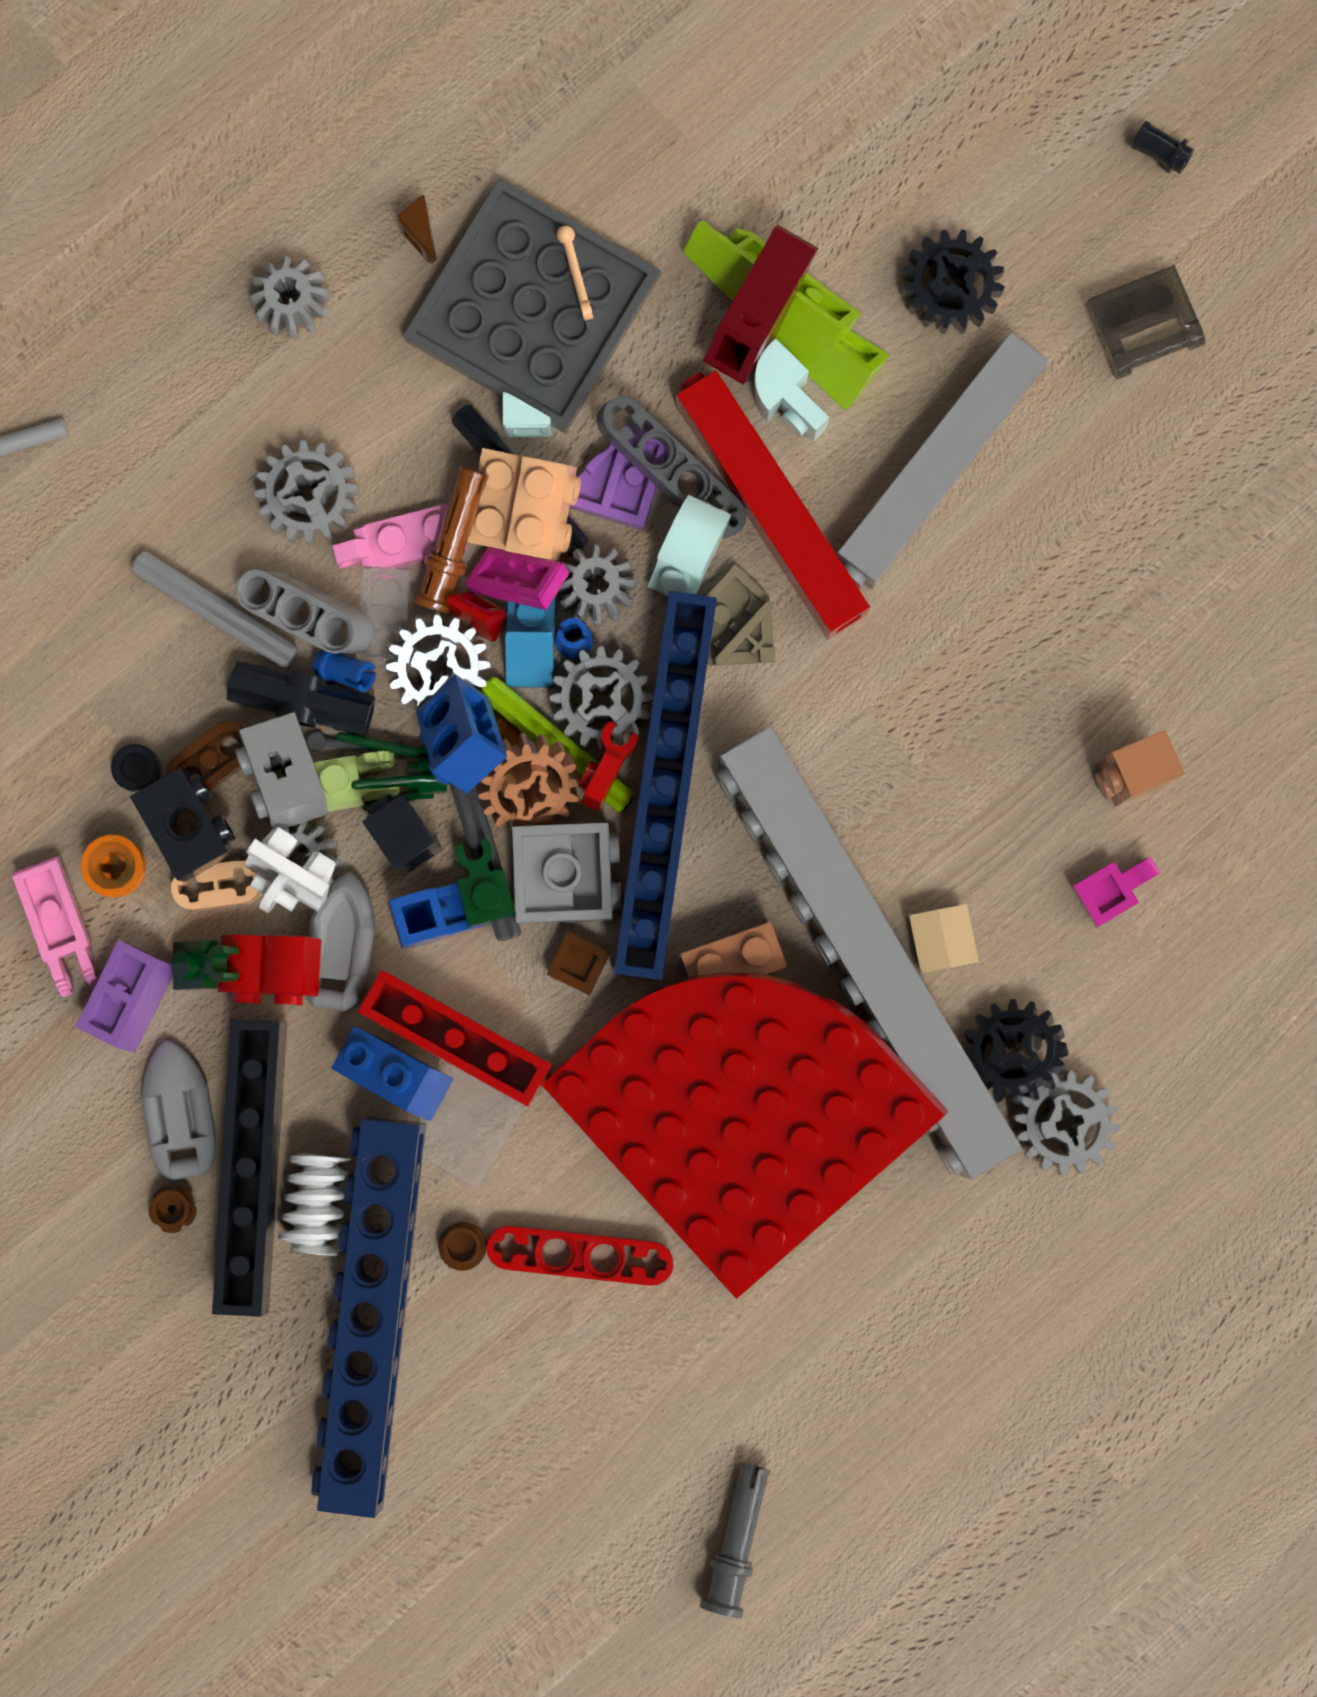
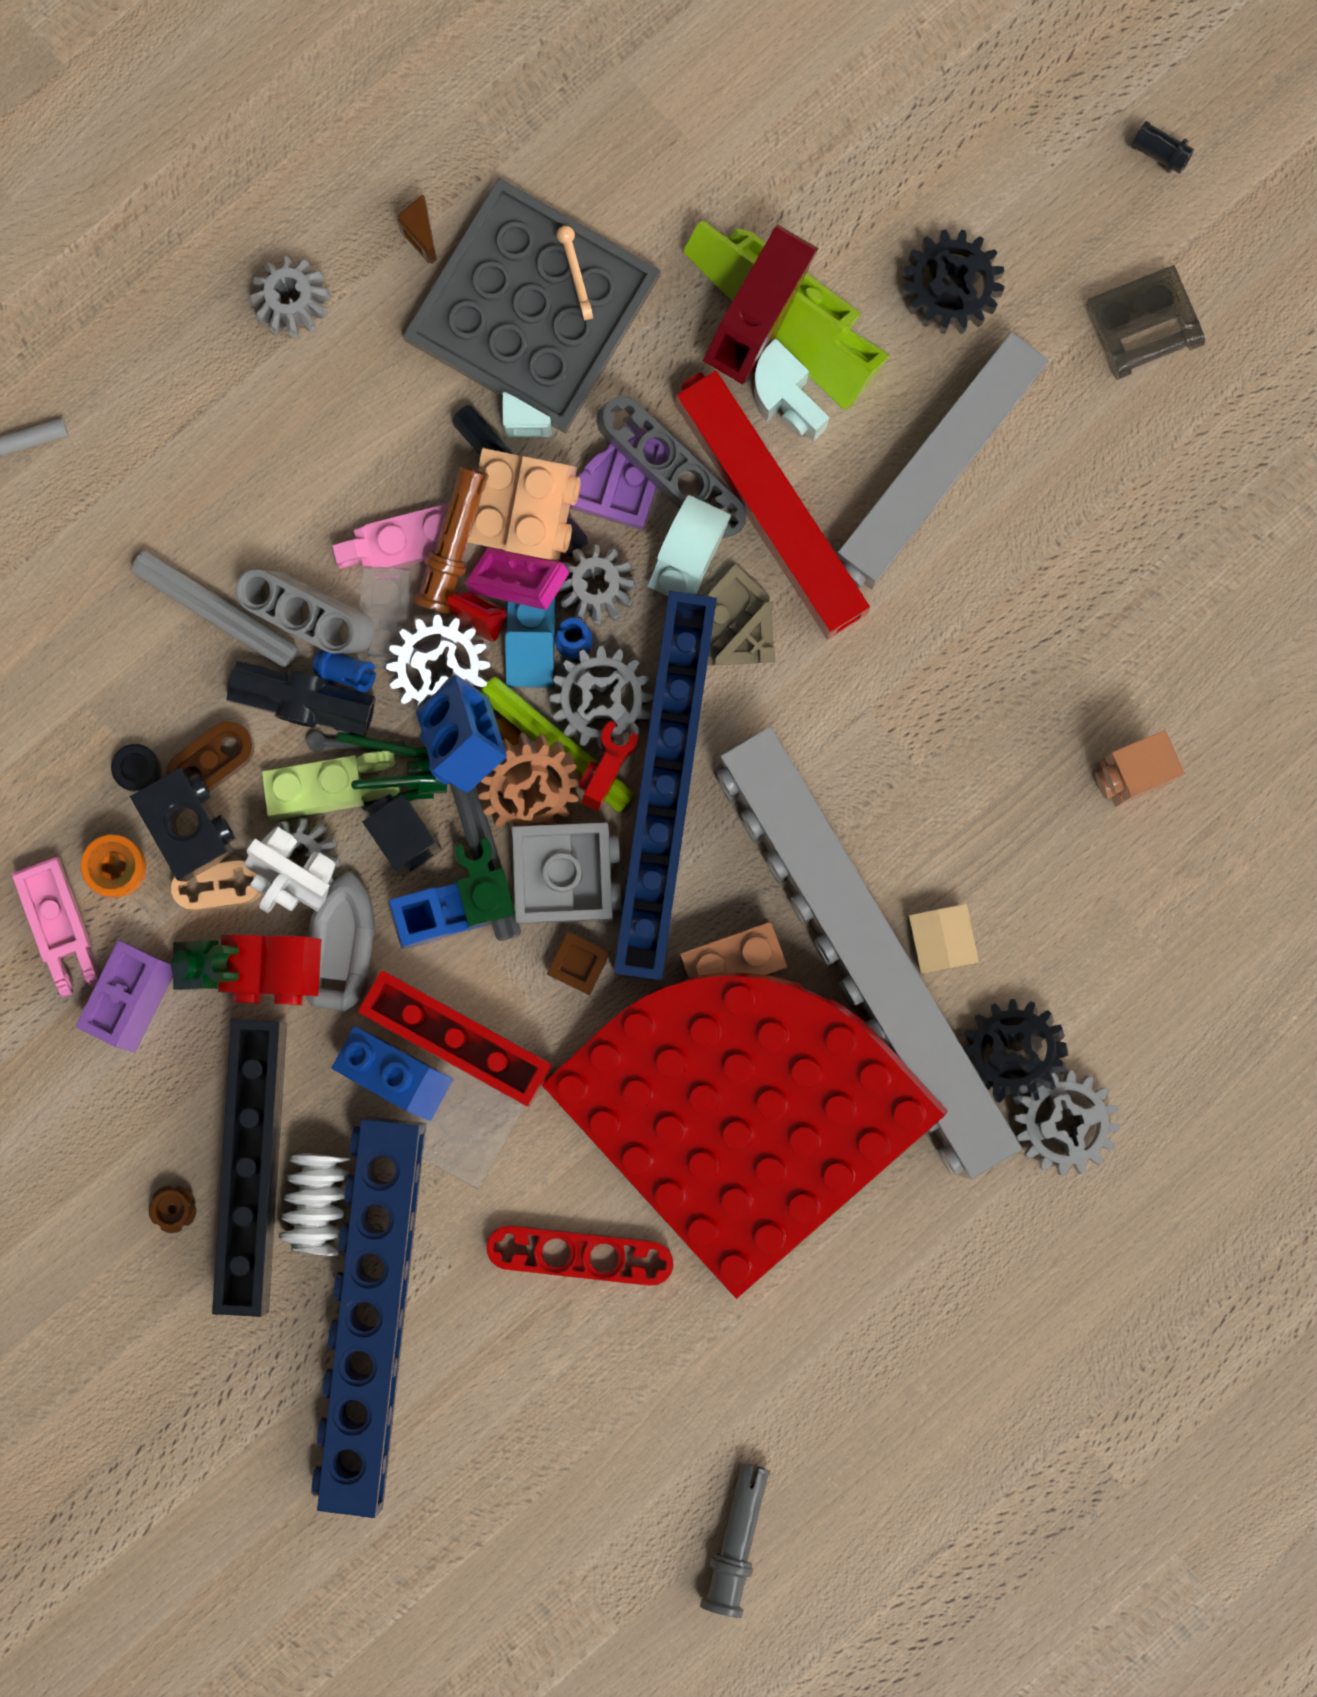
light grey piece [141,1040,216,1181] -> none
light grey brick [235,712,328,830] -> none
light grey gear [255,440,360,546] -> none
reddish brown plate [438,1222,487,1271] -> none
dark pink plate [1072,857,1161,928] -> none

